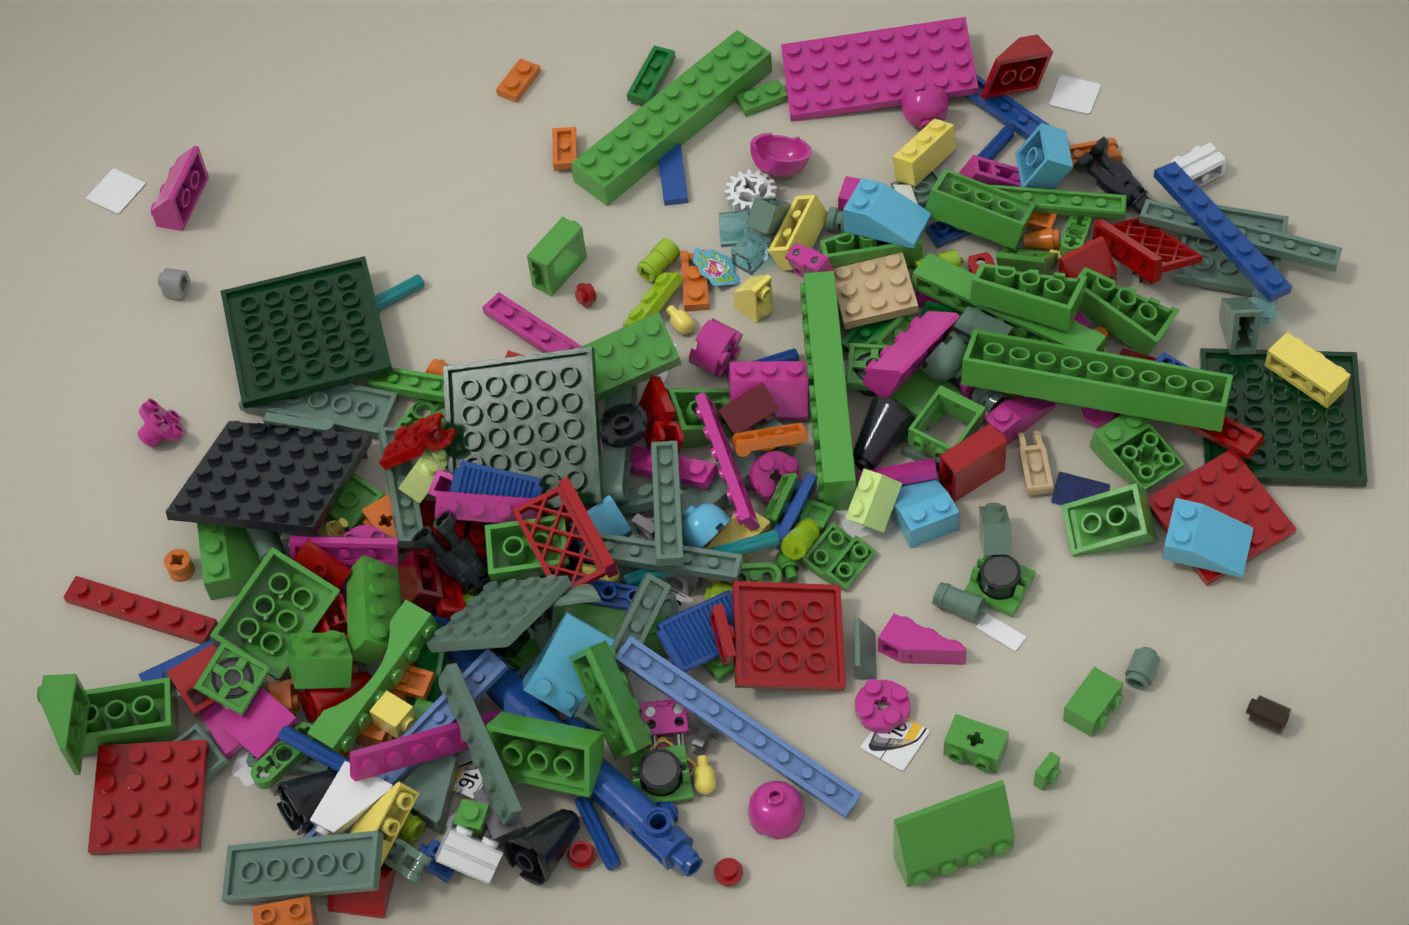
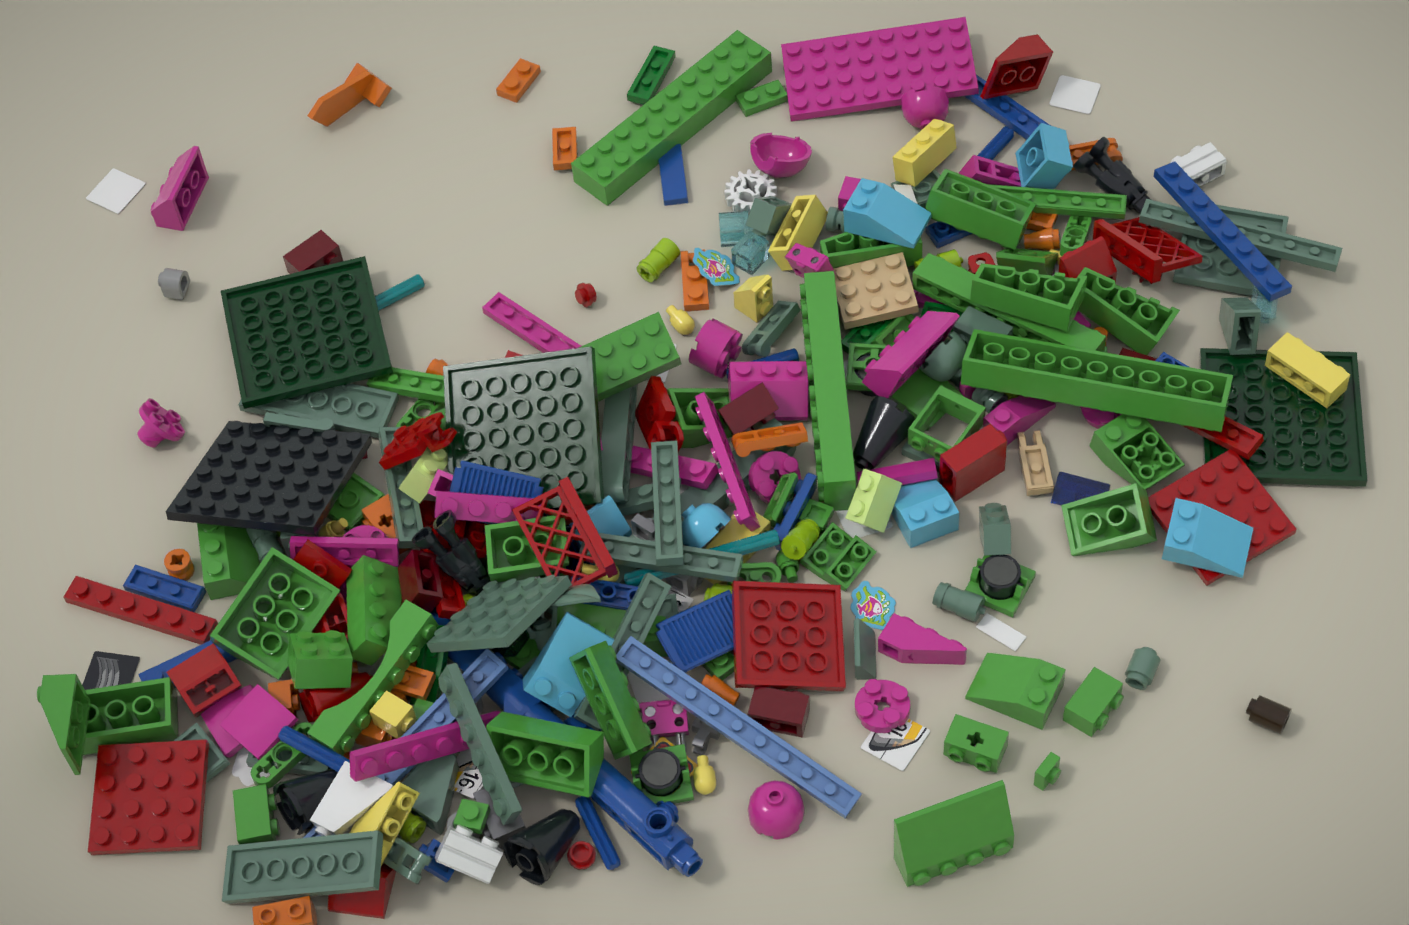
bright green piece [194,640,271,716] -> none
bright green window [527,216,587,297] -> none
black tile [599,403,649,448] -> none
lime plate [623,272,684,327] -> none
red plate [709,604,736,666] -> none
red plate [714,858,743,887] -> none
none -> black sticker [82,651,140,690]
none -> blue tile [123,564,207,612]
none -> bright green brick [233,784,280,844]
none -> dark red brick [283,230,343,274]
none -> orange piece [307,63,392,127]
none -> orange cone [701,674,740,706]
none -> sand green plate [742,300,801,357]
none -> dark red brick [747,686,810,738]
none -> sticker [851,581,896,630]
none -> bright green slope [965,652,1066,730]

